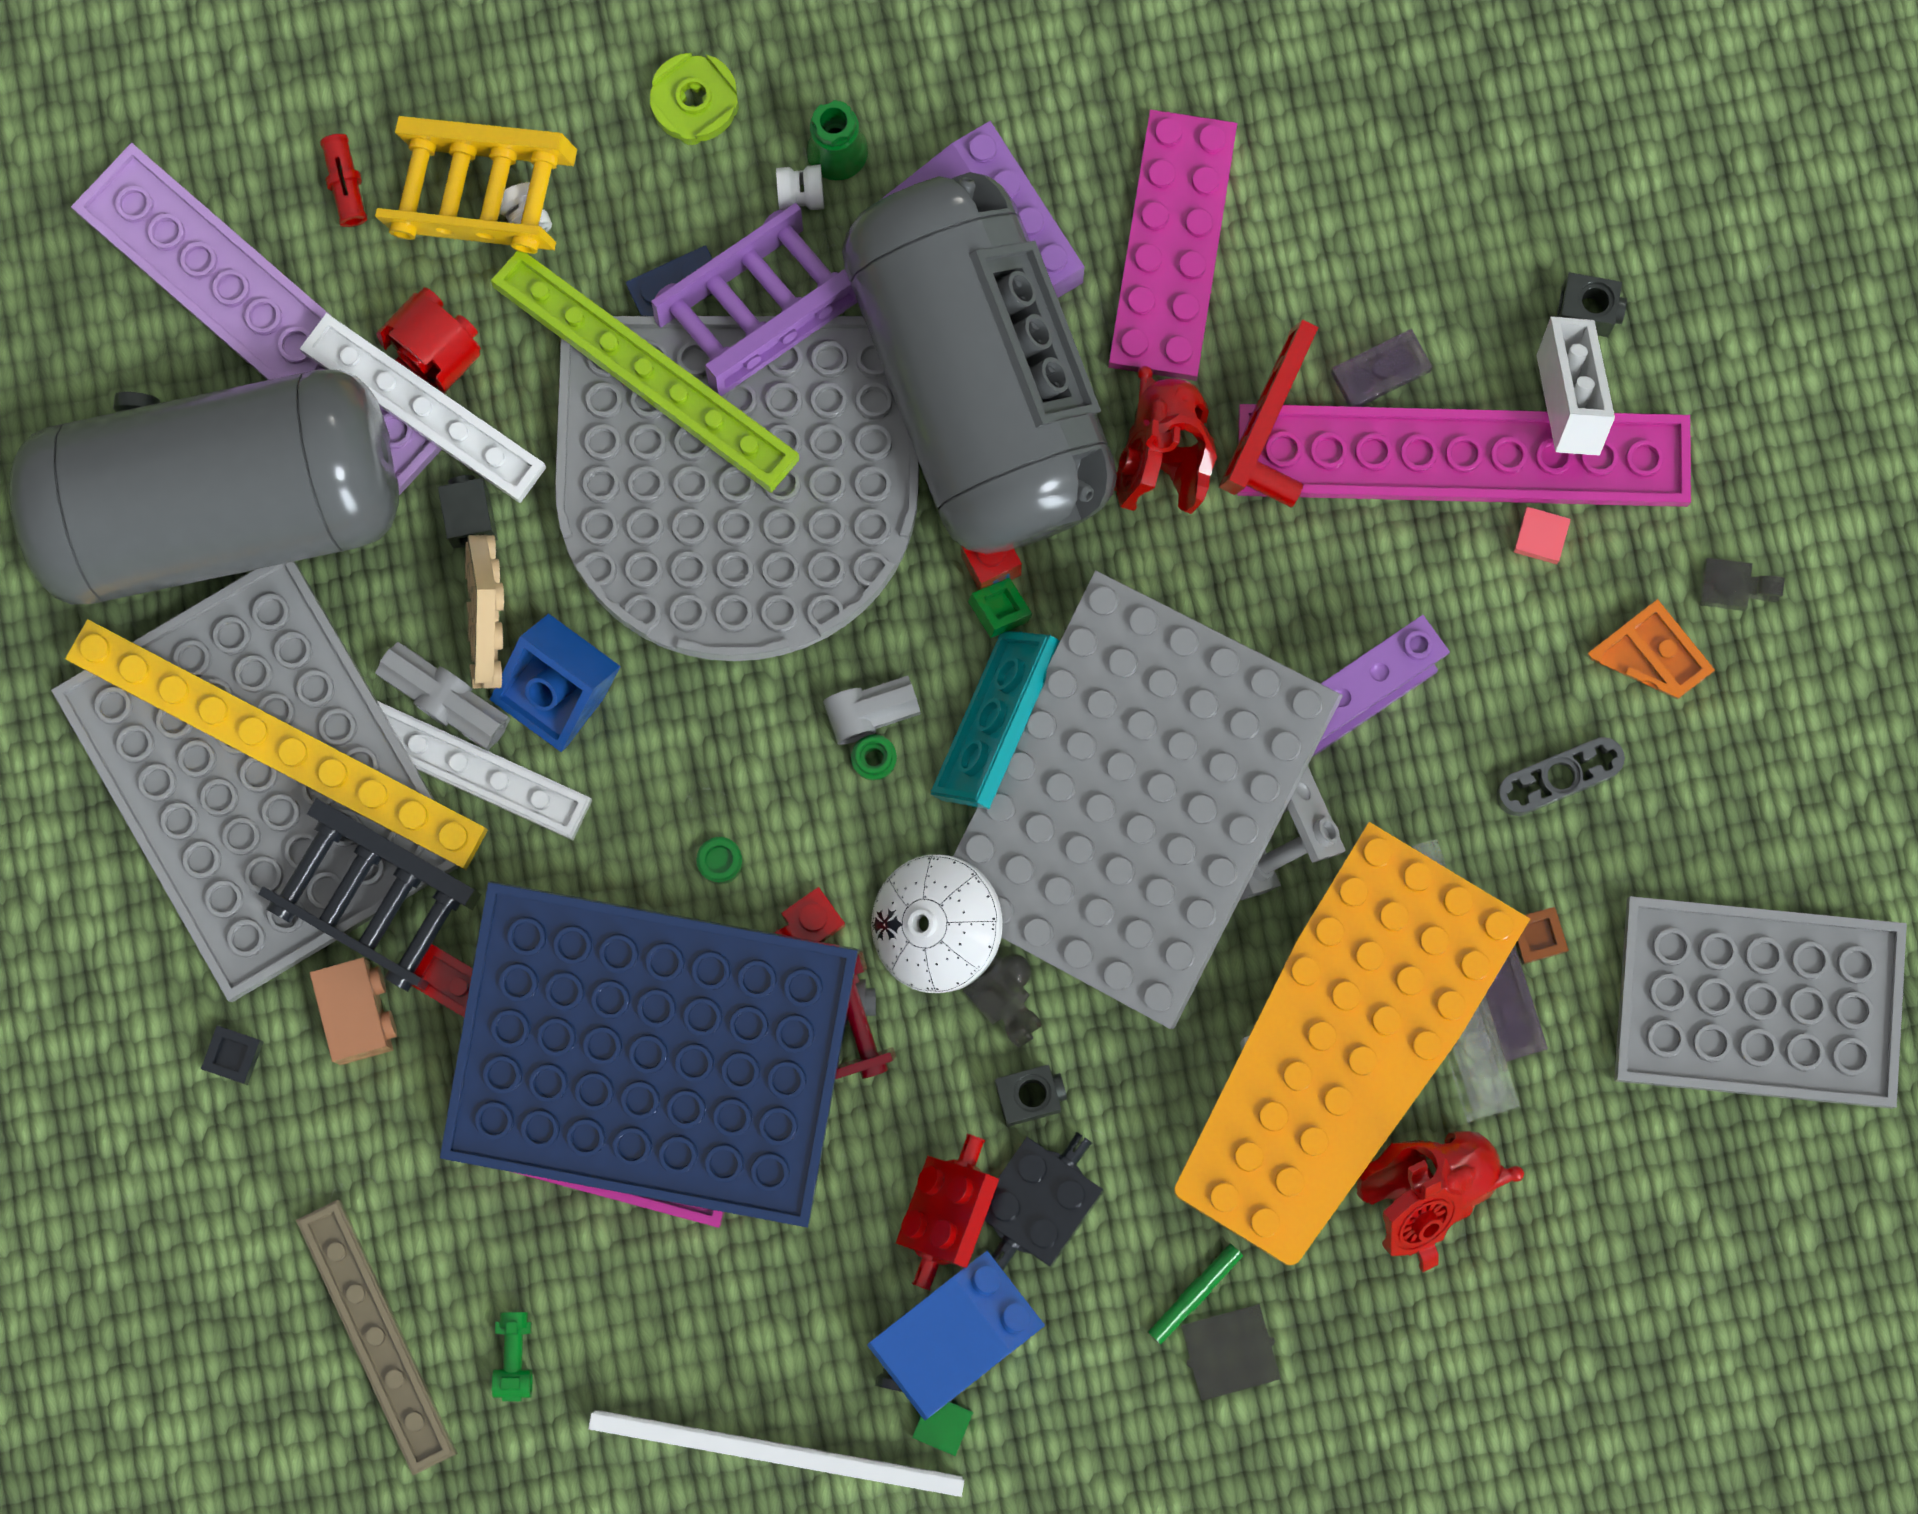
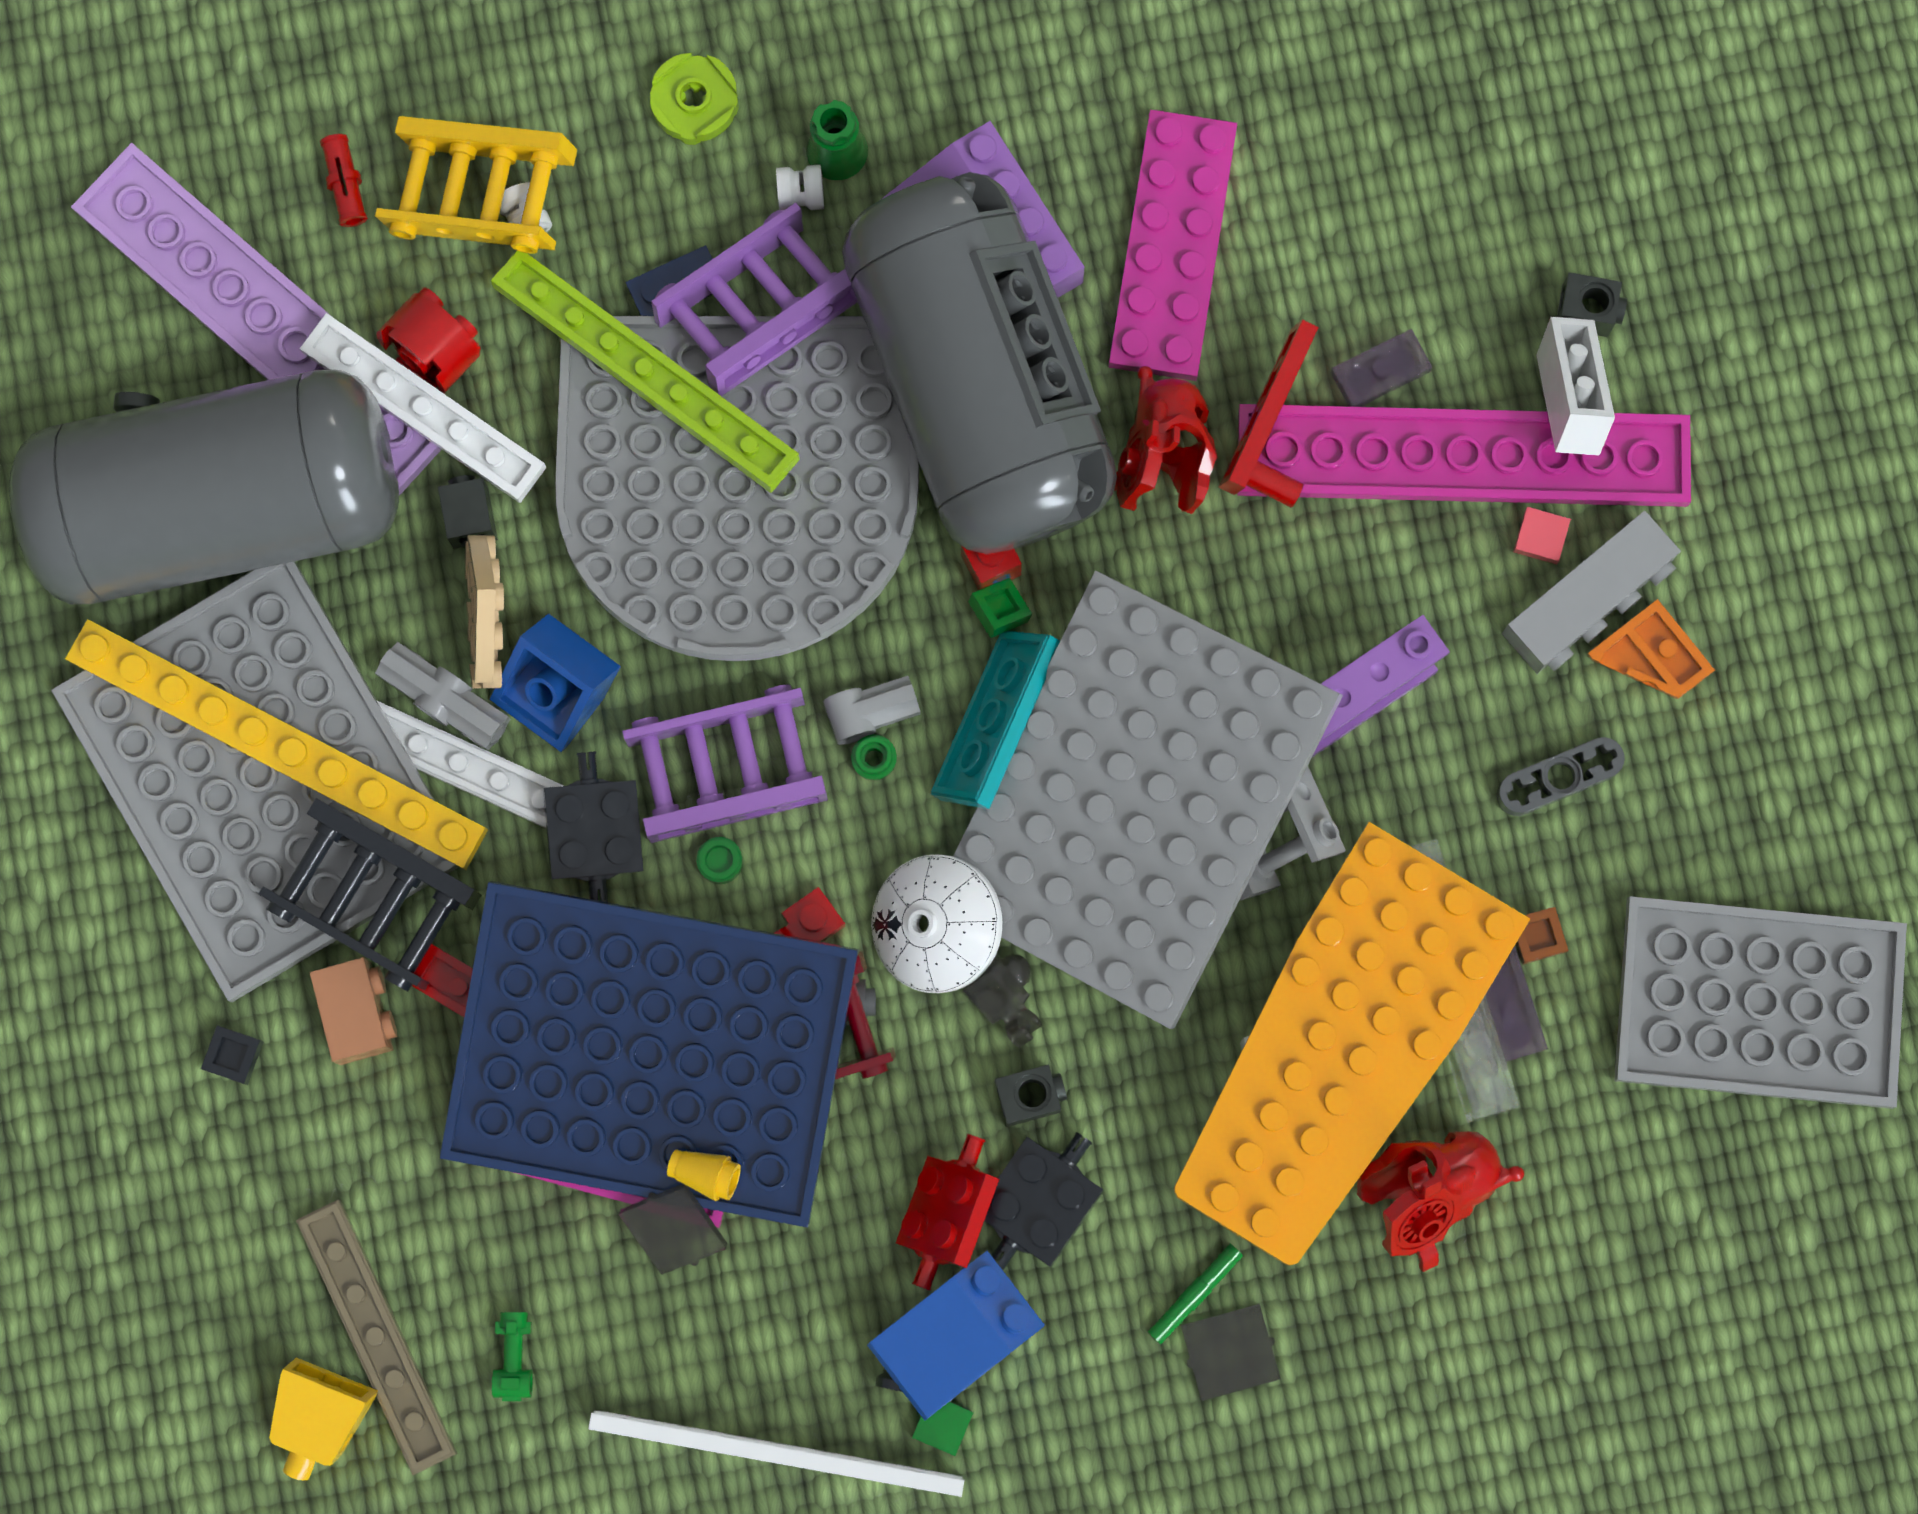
clear smoke plate [1700,558,1785,611] -> none
none -> yellow torso [269,1357,378,1481]
none -> black plate [543,751,644,902]
none -> clear smoke piece [619,1184,728,1275]
none -> medium lavender fence [622,685,828,843]
none -> yellow cone [667,1149,741,1201]
none -> light grey brick [1502,510,1681,674]

